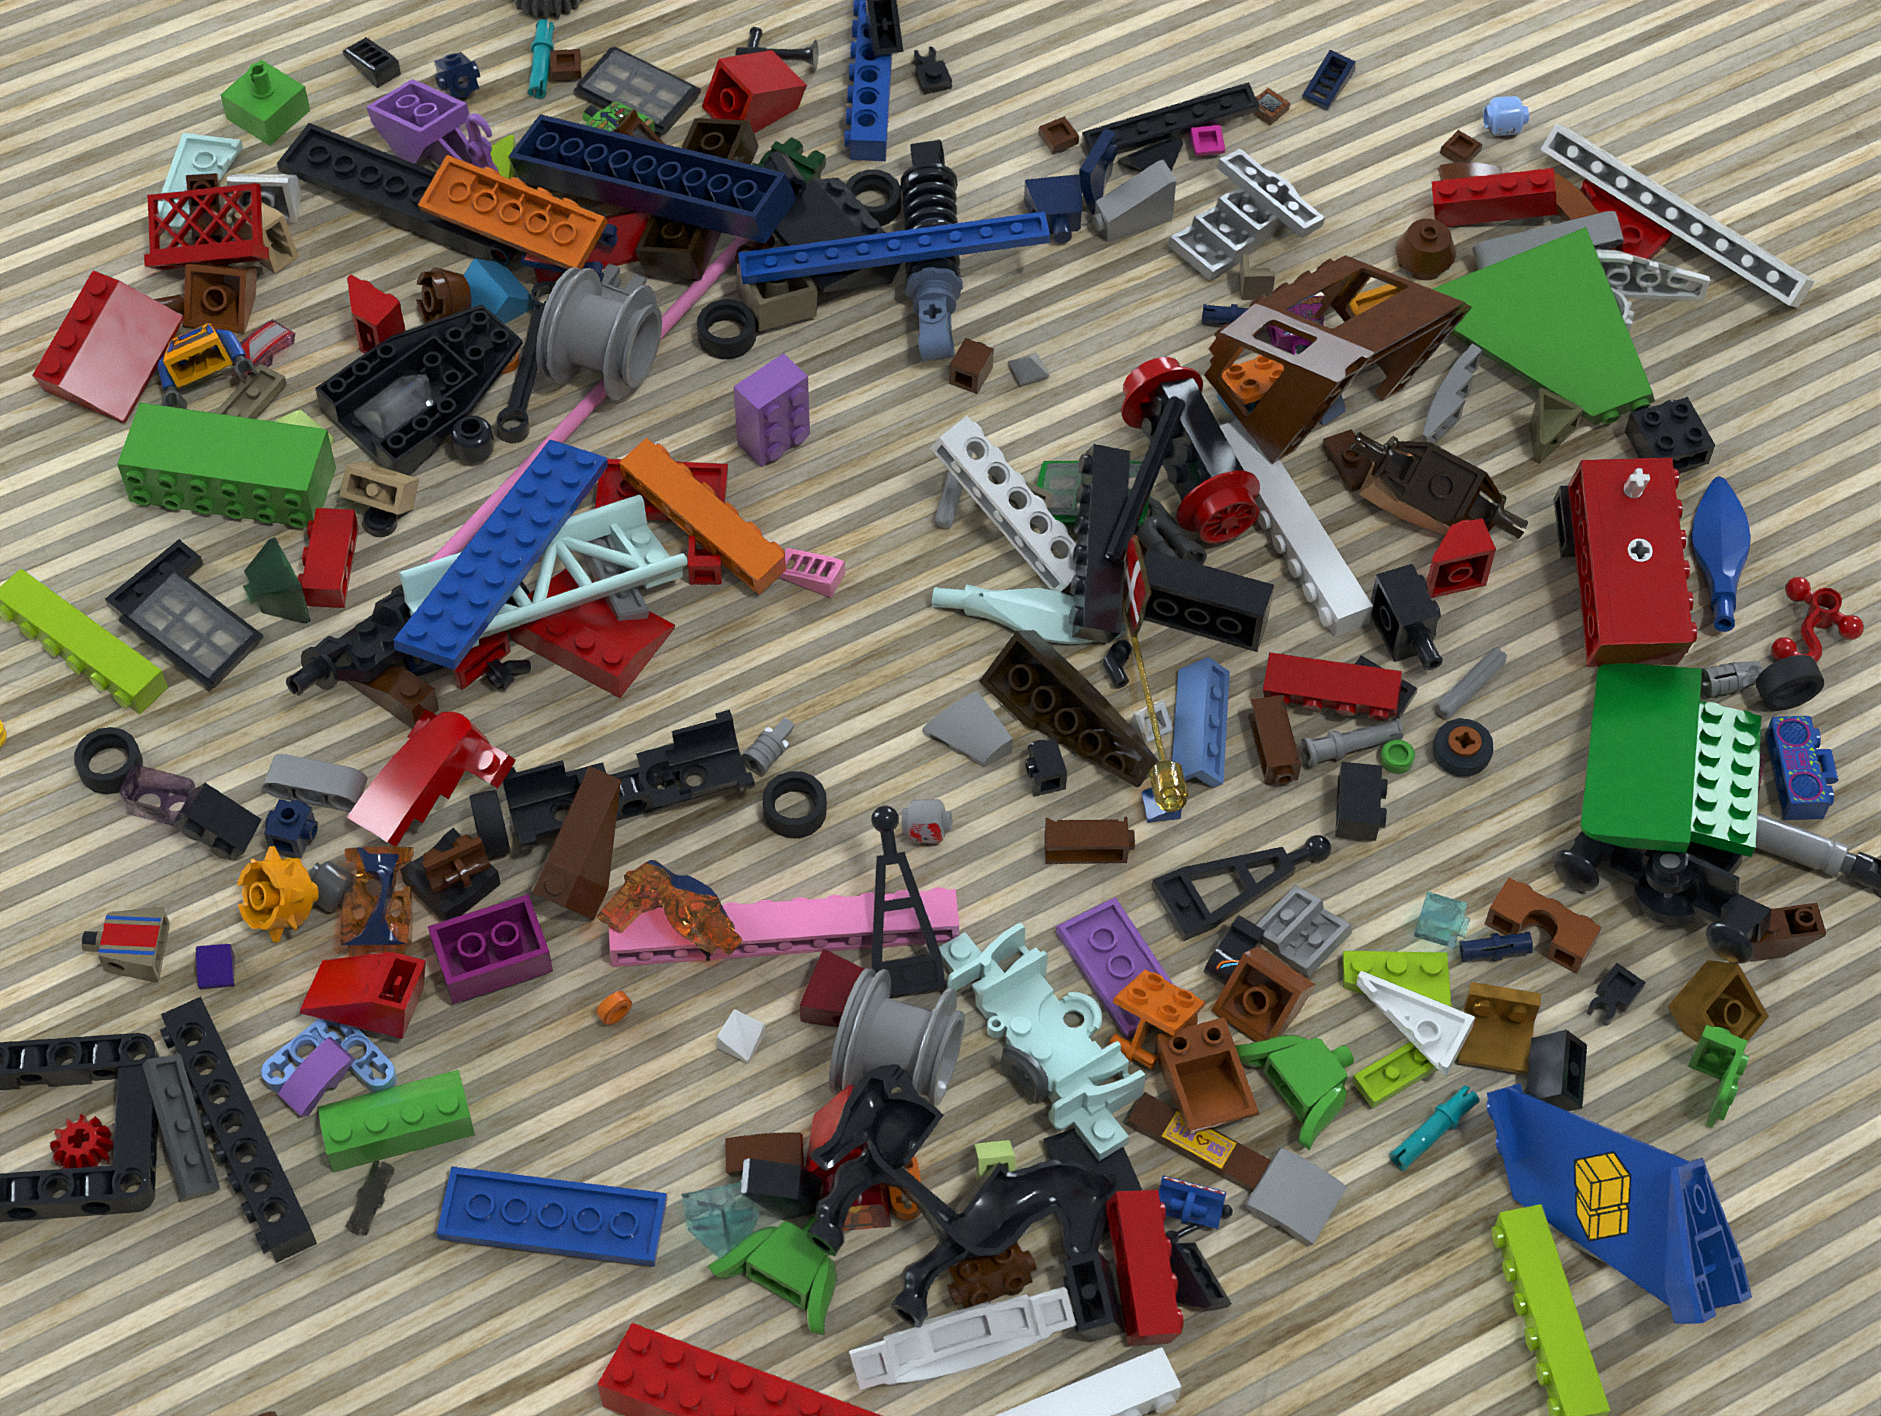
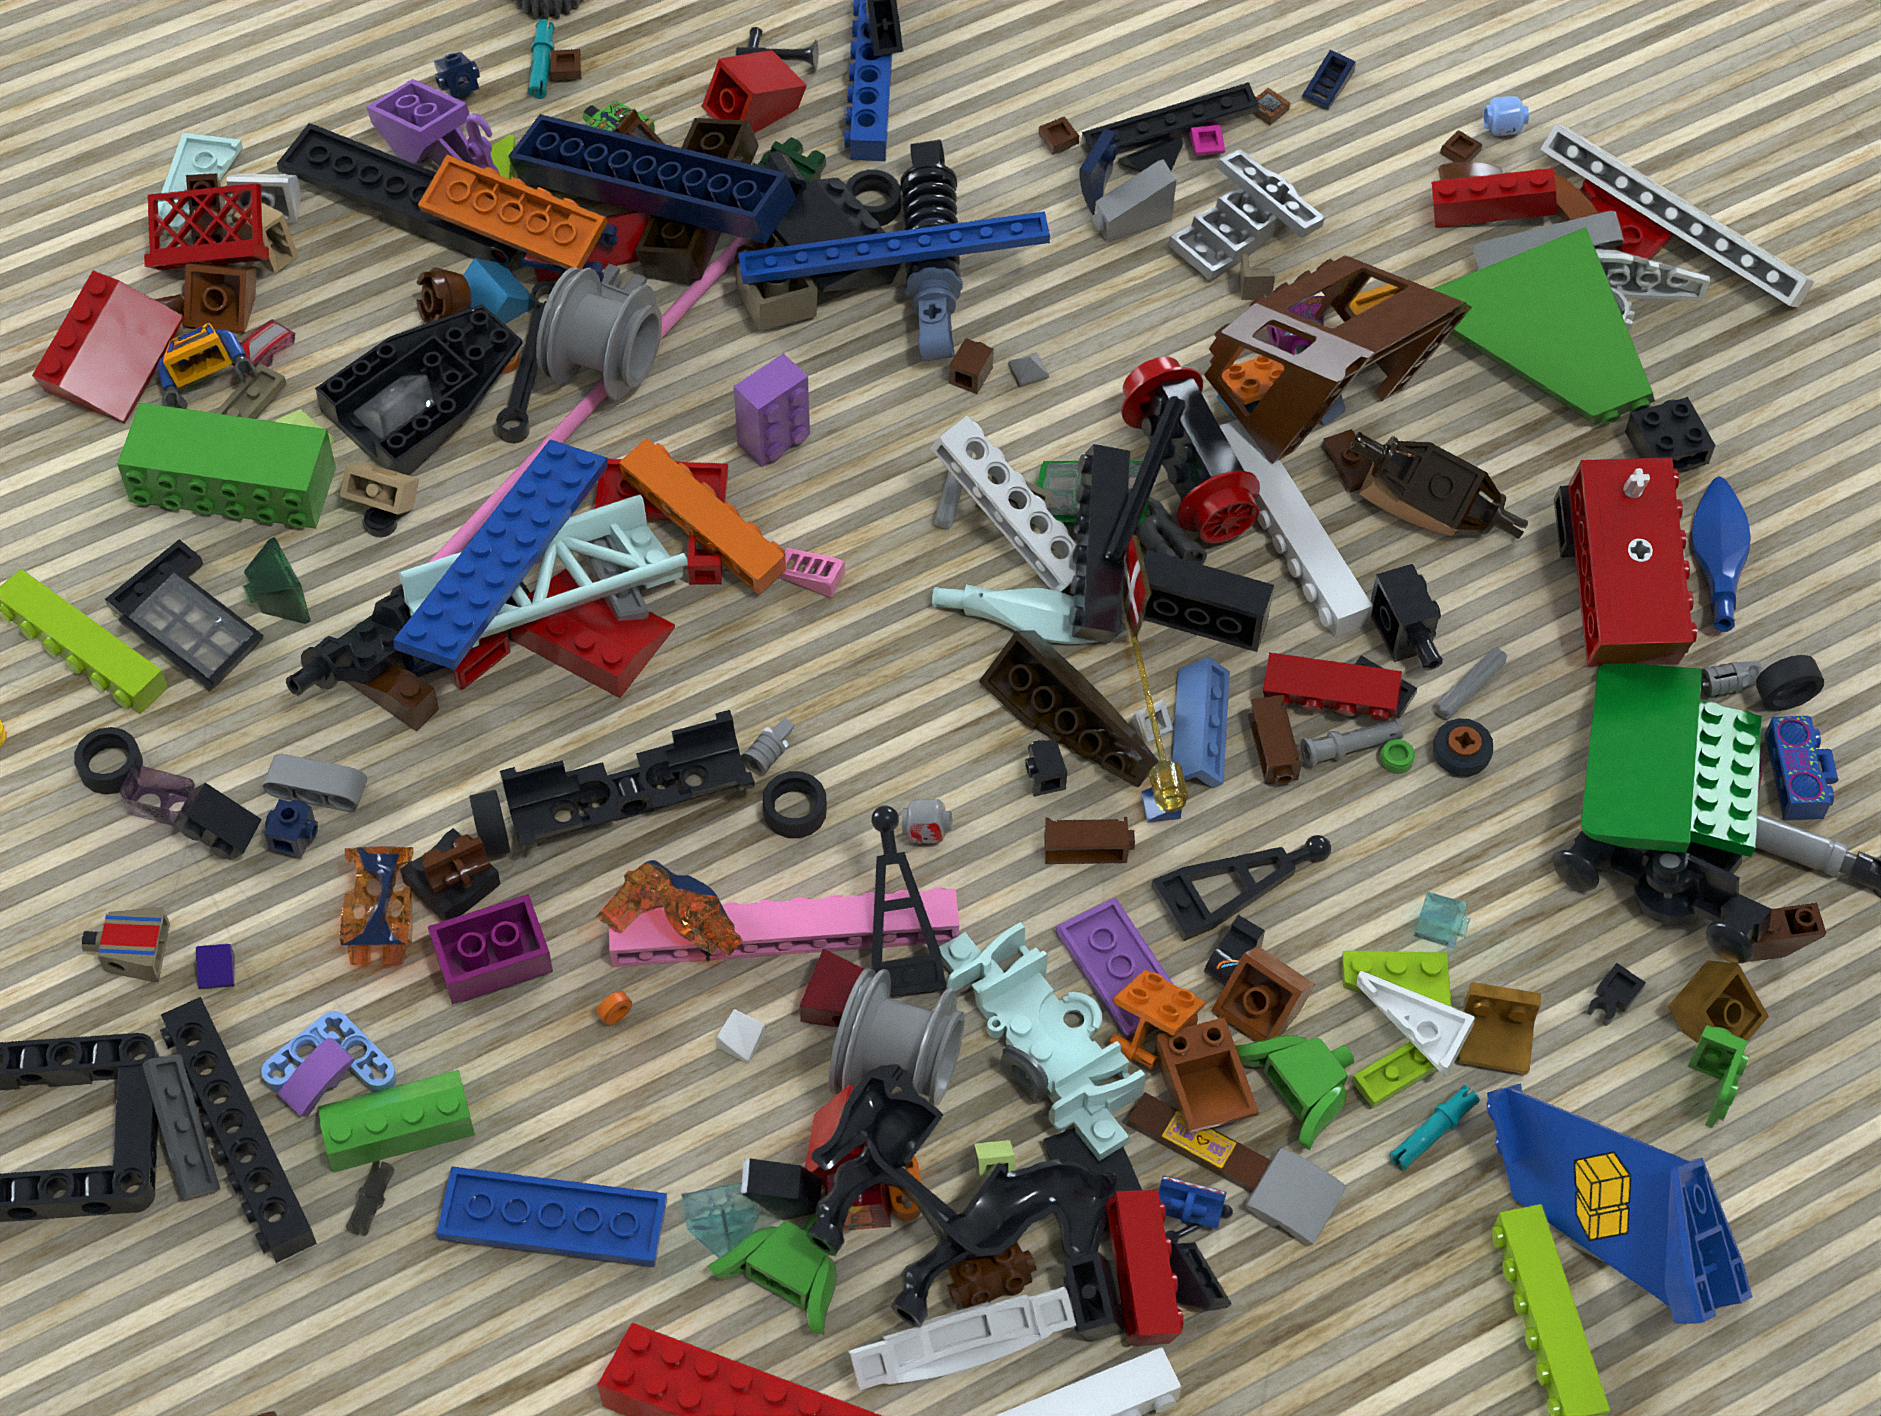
red gear [50,1114,114,1169] -> none
bright green brick [220,59,310,146] -> none
light orange brick [237,846,319,942] -> none
red brick [297,508,359,608] -> none
red slope [300,952,426,1039] -> none
dark grey head [308,861,357,912] -> none
black slope [342,37,401,88] -> none
red slope [347,274,406,354] -> none
red slope [347,709,516,847] -> none
black head [451,415,494,463] -> none
black plate [484,658,531,690] -> none
reddish brown wedge [531,766,621,920] -> none
clear piece [573,46,701,137] -> none
black tyre [697,299,756,359] -> none
reddish brown slope [725,1132,804,1177] -> none
black plate [914,46,952,95] -> none
light grey slope [923,690,1013,767] -> none
dark blue torso [1024,174,1082,243] -> none
black arm [1103,640,1132,689] -> none
dark blue pin [1202,304,1264,329] -> none
light grey slope [1256,885,1352,977] -> none
black brick [1335,762,1388,841] -> none
reddish brown cone [1395,218,1456,280] -> none
light grey slope [1421,343,1482,444] -> none
red slope [1426,518,1496,598] -> none
dark blue pin [1459,932,1533,963] -> none
dark orange arch [1485,878,1602,974] -> none
black brick [1525,1030,1587,1111] -> none
olive slope [1529,387,1584,464] -> none
red piece [1771,576,1864,663] -> none

